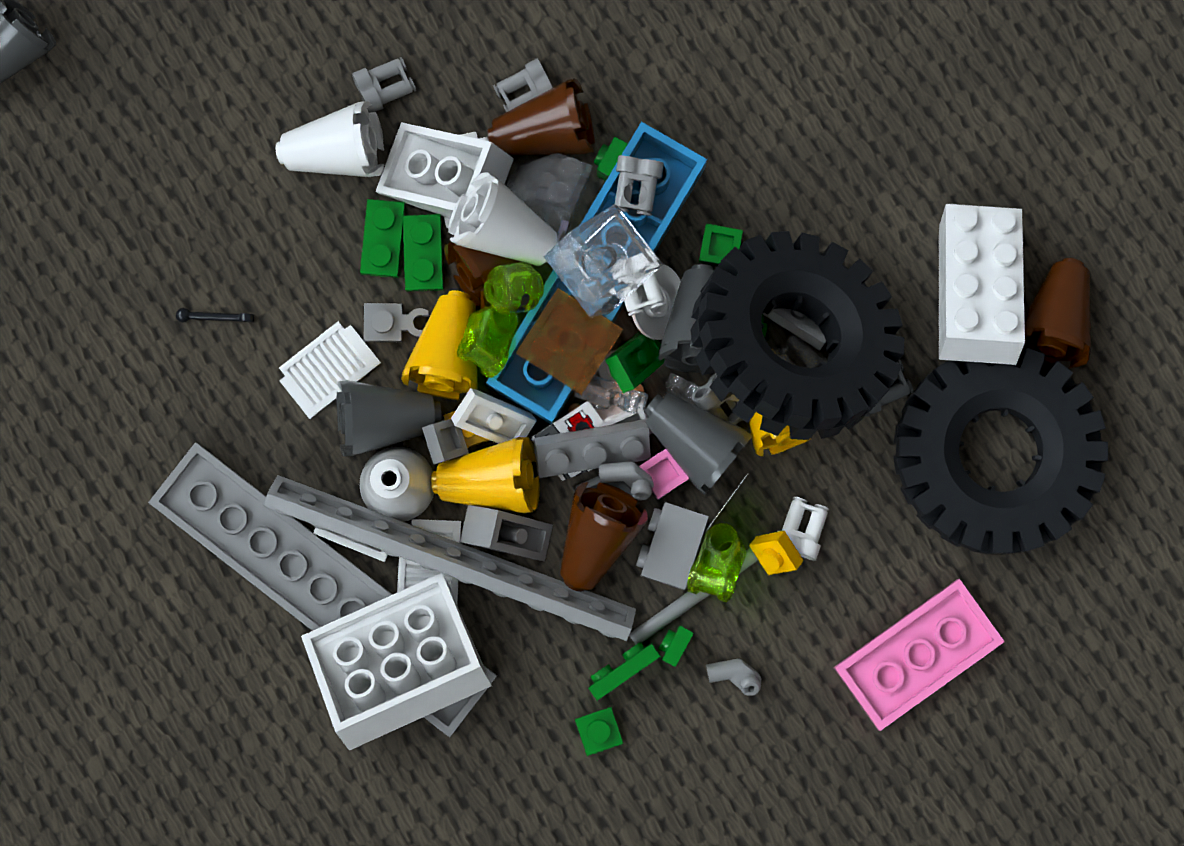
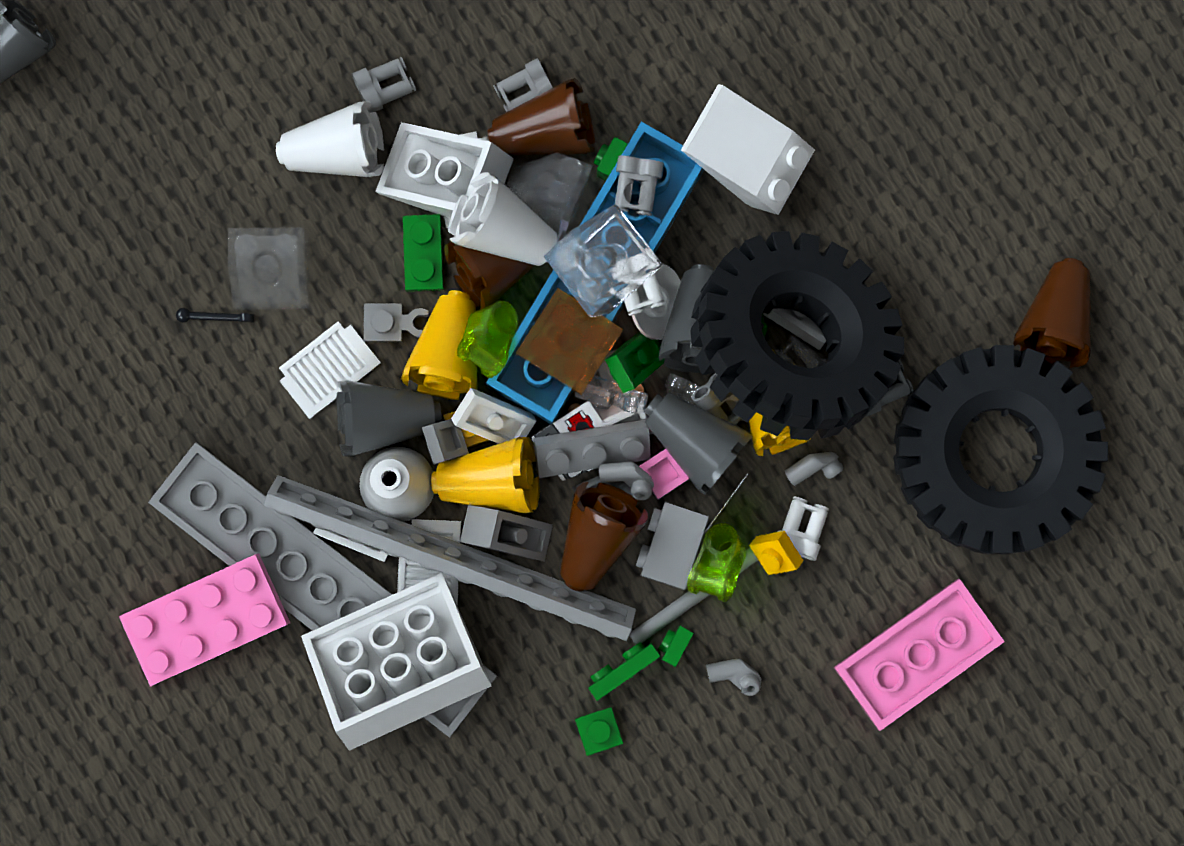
green plate [360,199,406,278] -> none
clear neon green head [484,262,544,315] -> none
green plate [698,224,743,266] -> none
white brick [939,204,1025,365] -> none
none -> bright pink plate [119,553,290,686]
none -> clear slope [228,227,310,310]
none -> white slope [681,84,815,215]
none -> light grey arm [785,452,843,486]

